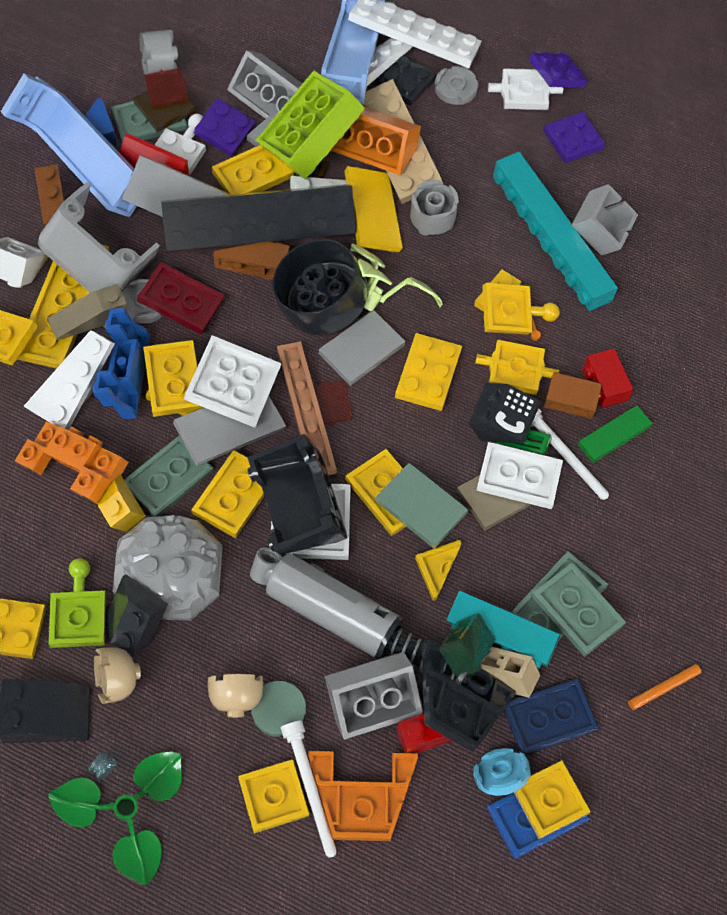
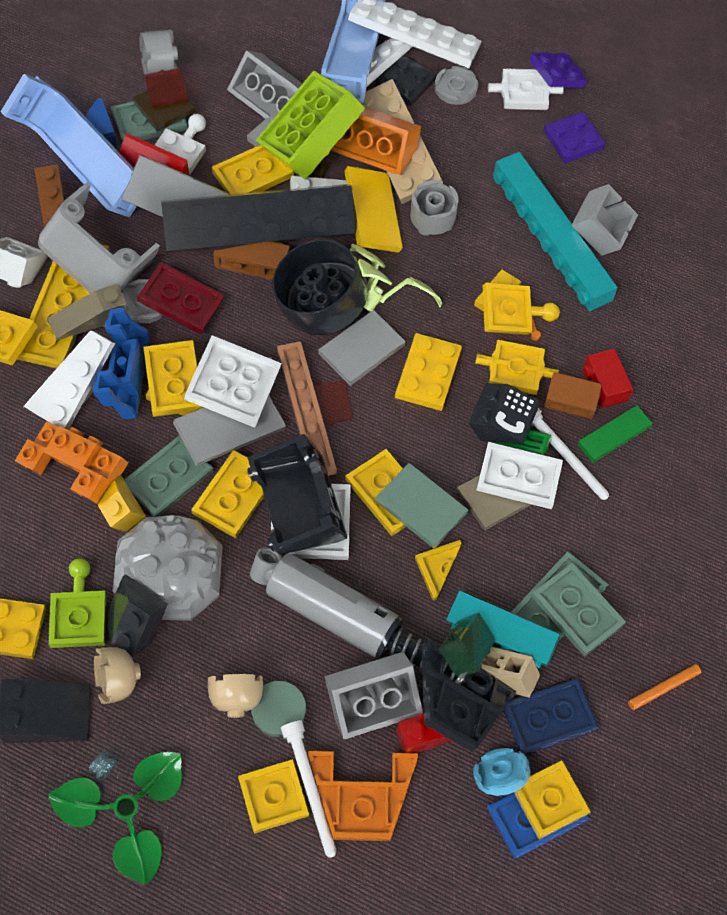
dark purple plate [193,98,256,157] -> none

